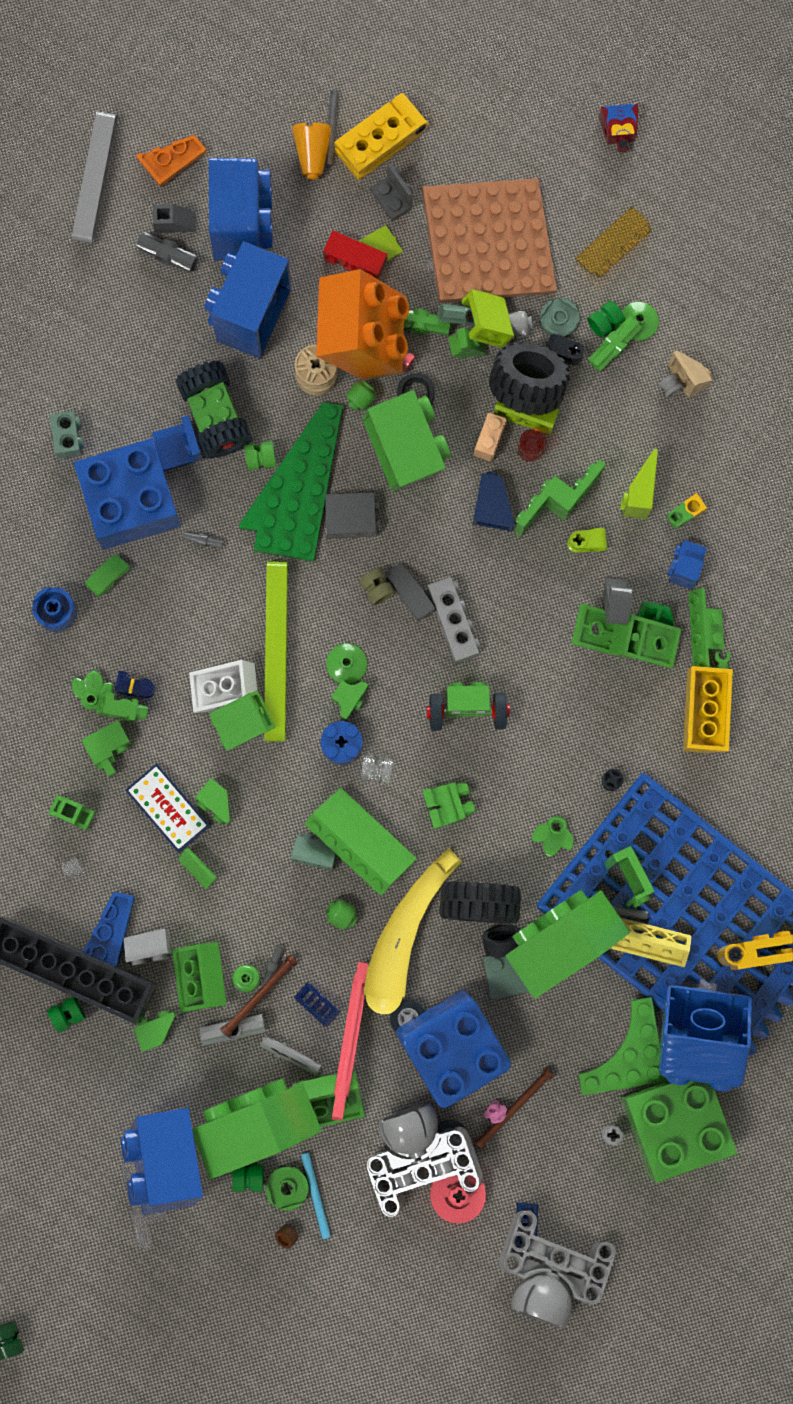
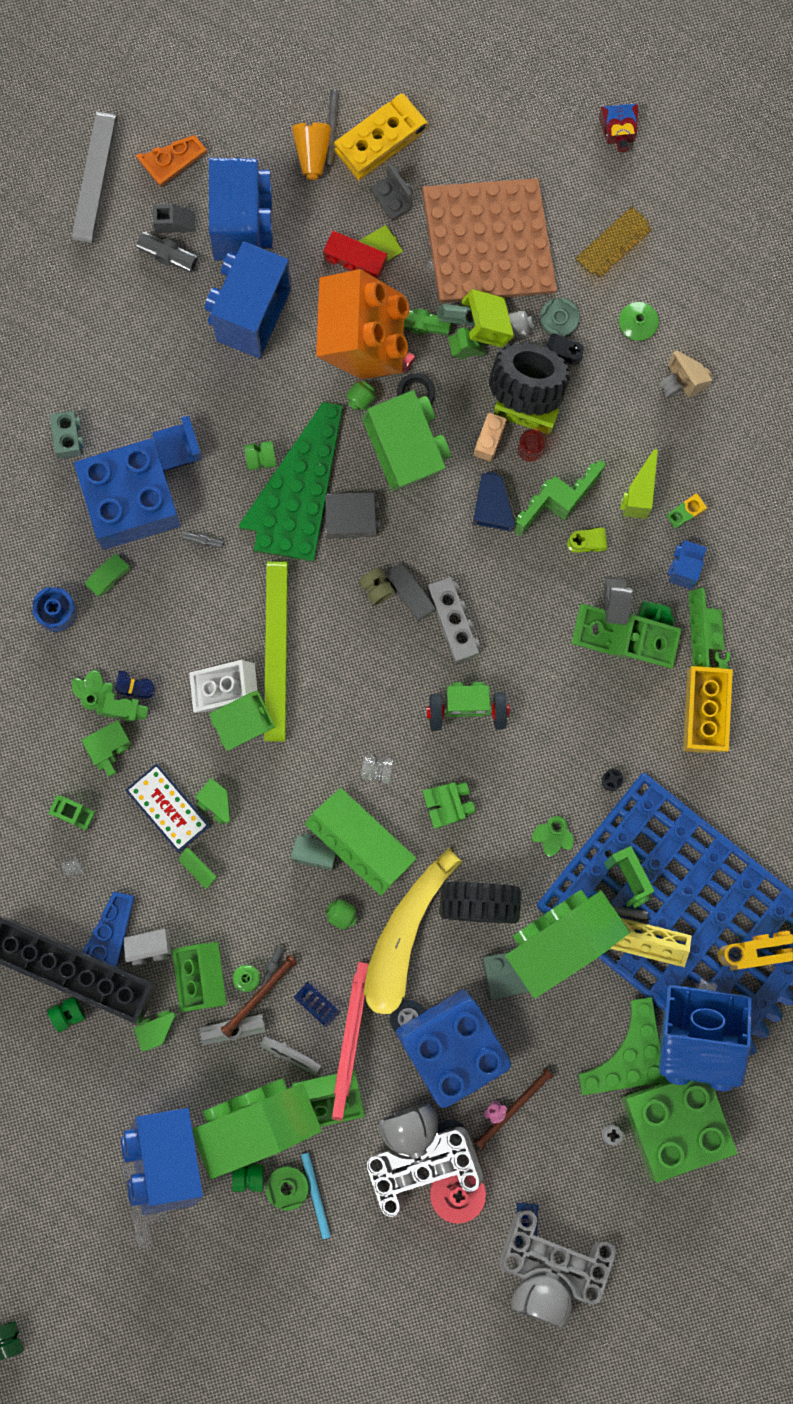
black plate [176,361,252,459] -> none
reddish brown tile [275,1224,298,1249] -> none
tan wheel [295,344,338,396] -> none
blue brick [321,721,362,766] -> none
bright green dish [326,643,367,684] -> none
bright green brick [331,680,369,722] -> none
black tyre [482,924,521,958] -> none
green wheel [587,301,625,338] -> none
bright green piece [588,316,642,372] -> none

